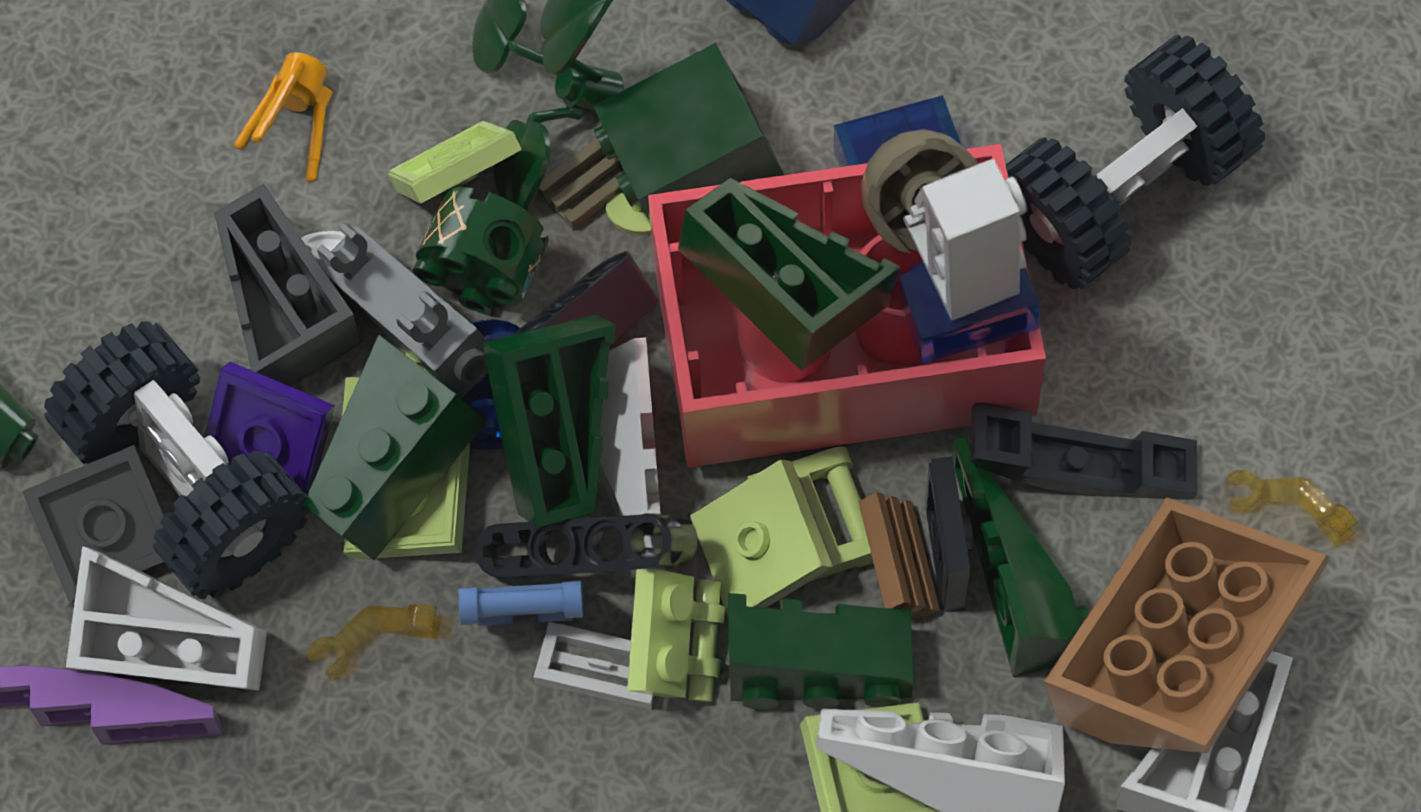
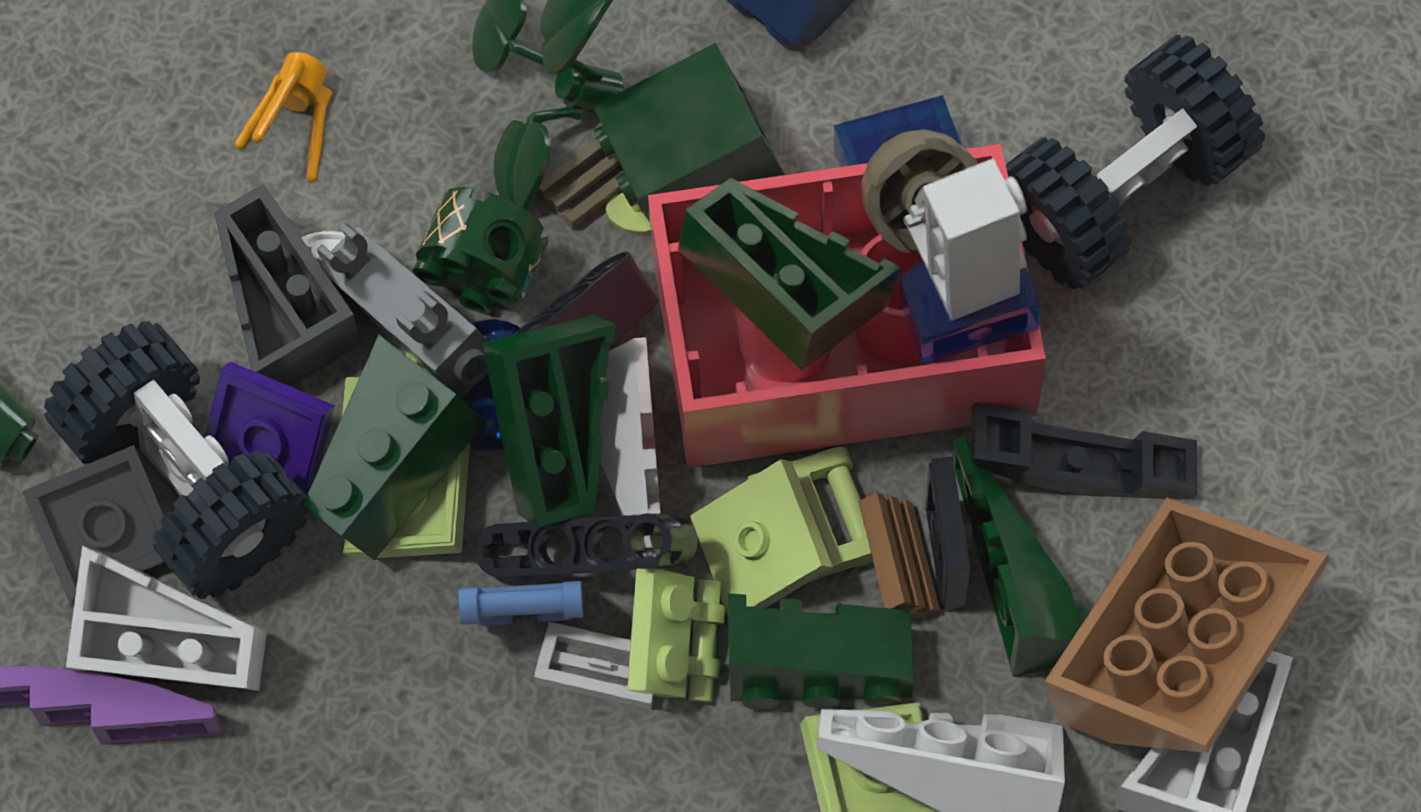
clear yellow arm [307,604,441,680] -> none
yellowish green plate [388,121,522,204] -> none
clear yellow arm [1226,470,1358,548] -> none

